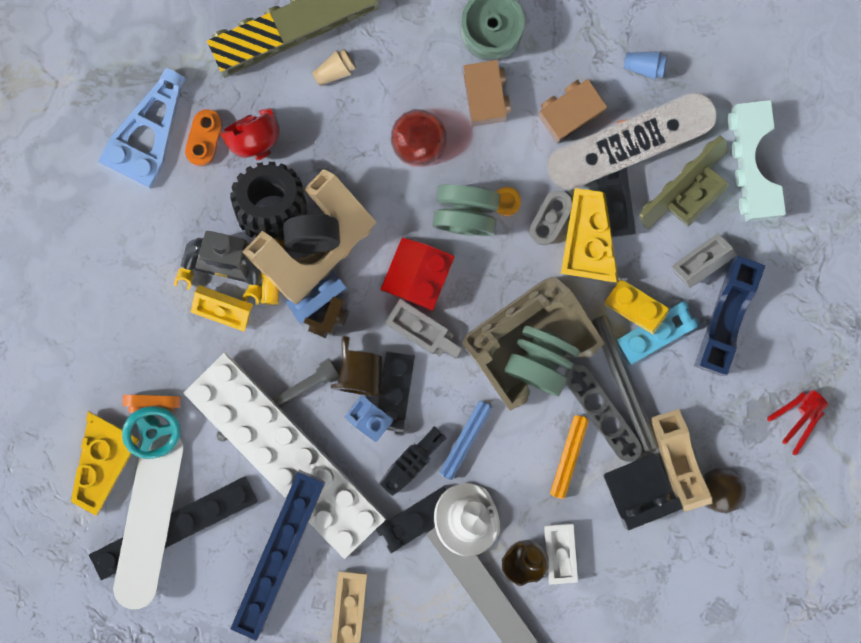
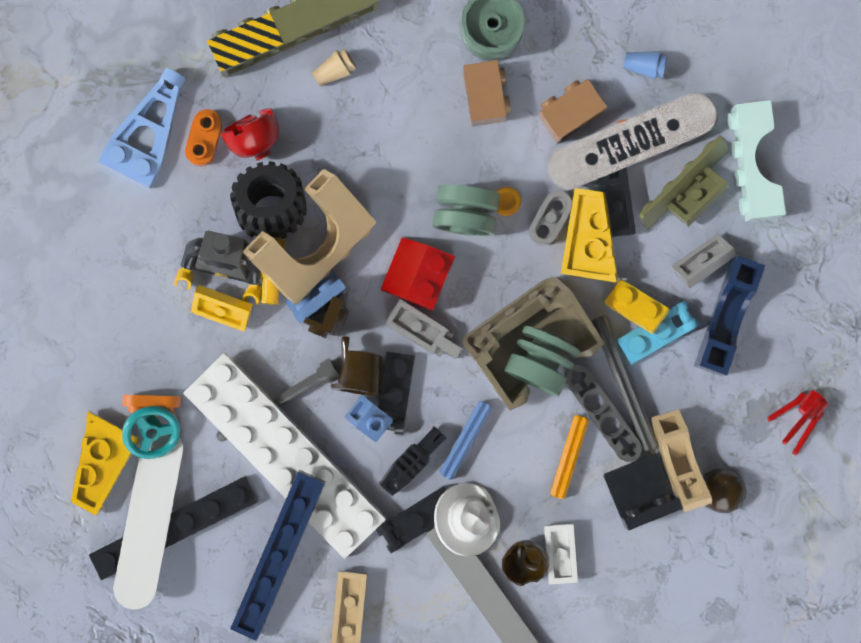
black tyre [283,214,340,254] -> none
clear red cylinder [390,109,447,167] -> none

